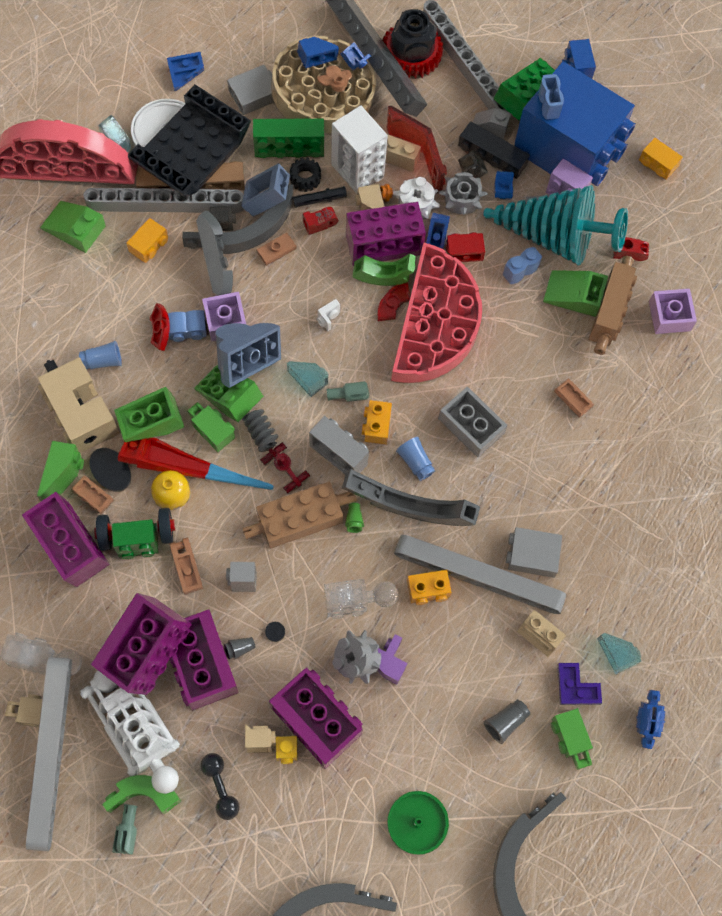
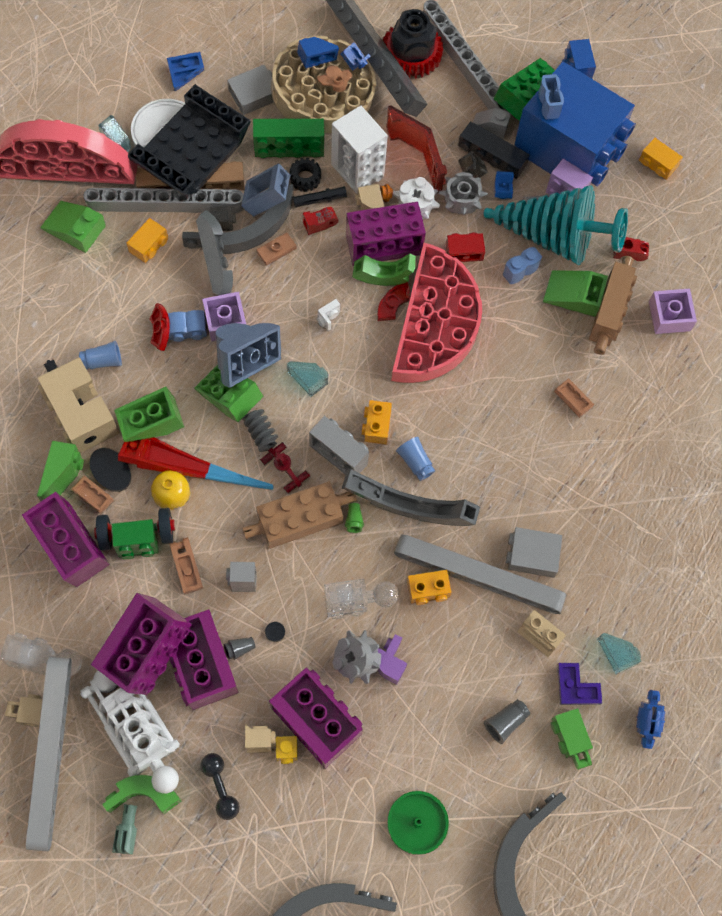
bright green brick [187,402,235,452] -> none
sand green arm [327,381,369,402] -> none
tan brick [386,135,421,172] -> none
blue slope [426,213,450,249] -> none
light grey brick [438,387,508,457] -> none

